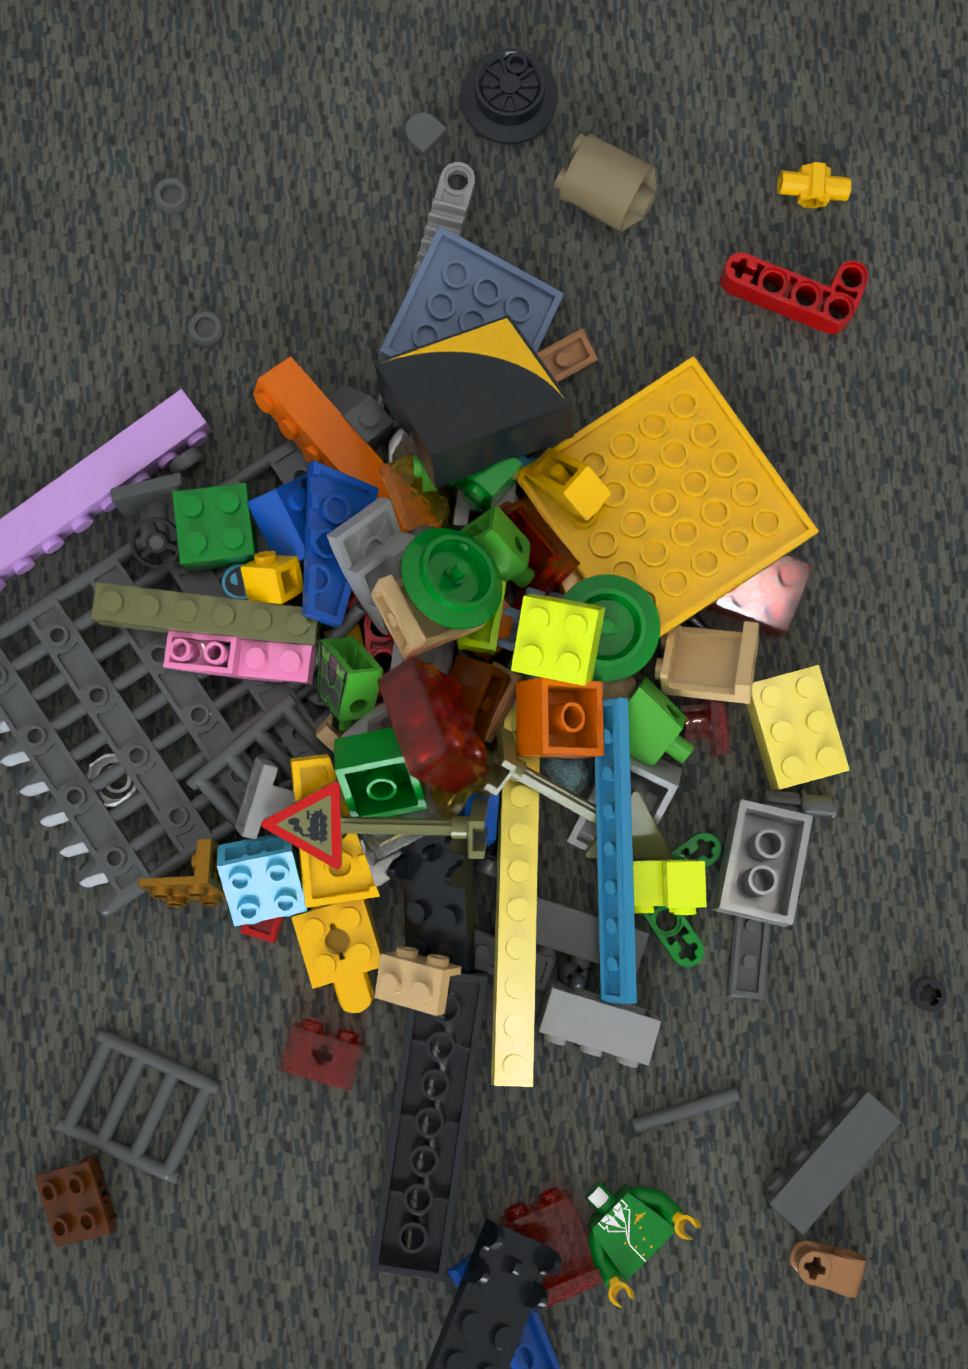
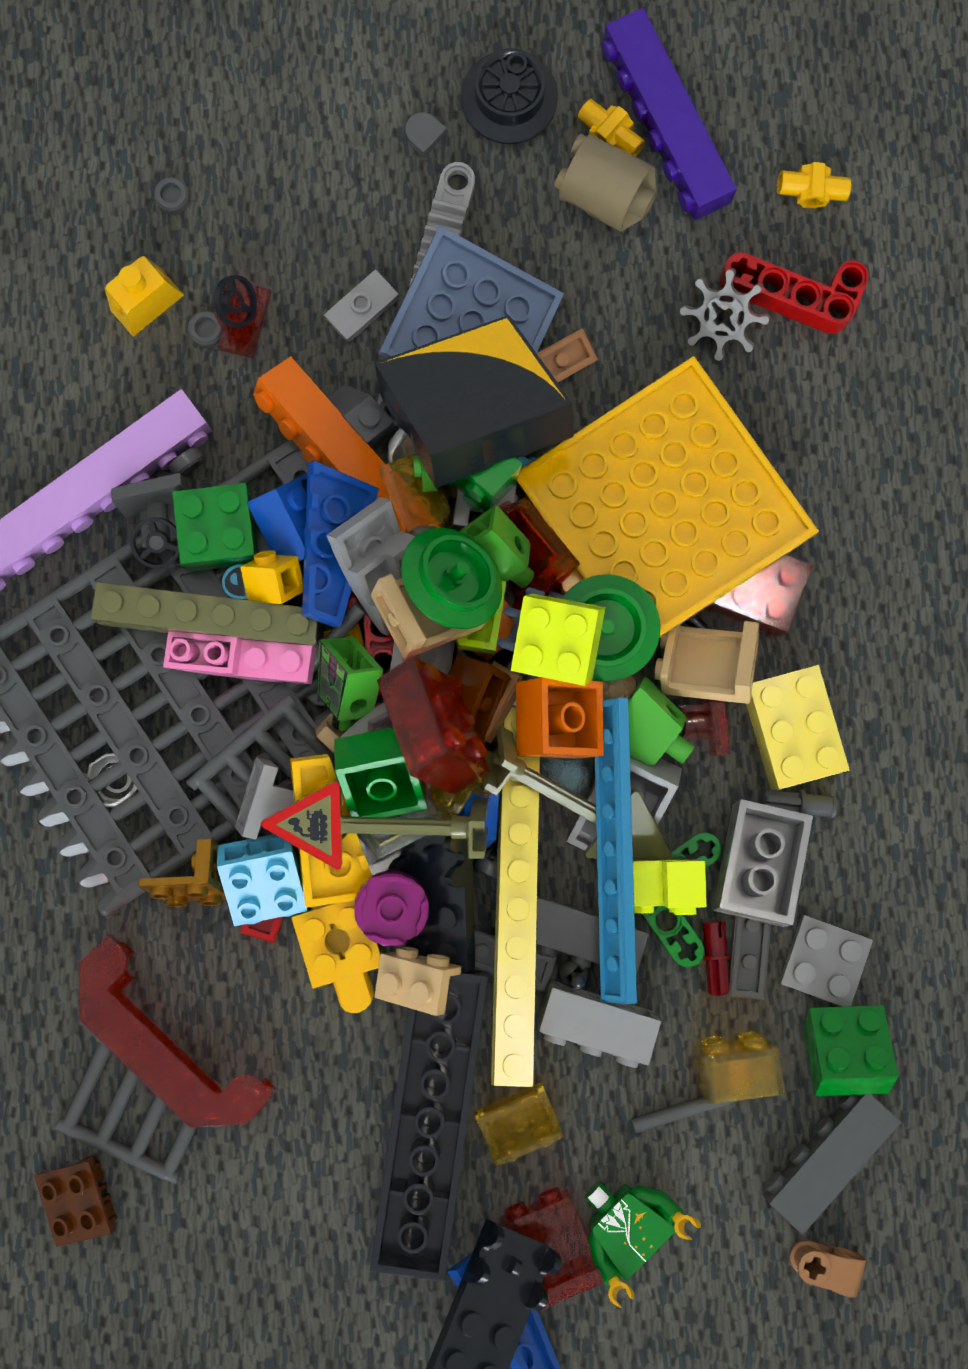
clear red brick [279,1018,365,1091] -> none
yellow slope [525,447,611,521] -> none
black bush [909,977,947,1012] -> none
none -> clear red windscreen [79,935,279,1127]
none -> yellow torso [104,256,184,337]
none -> clear red piece [214,275,272,359]
none -> light grey plate [324,269,400,343]
none -> magenta tile [354,871,429,946]
none -> clear yellow bracket [474,1082,564,1166]
none -> yellow axle [578,99,645,156]
none -> dark purple brick [601,8,737,220]
none -> light grey gear [680,268,770,361]
none -> clear yellow brick [693,1032,785,1104]
none -> dark red axle [702,922,731,996]
none -> light grey plate [778,914,873,1007]
none -> green brick [803,1005,899,1096]

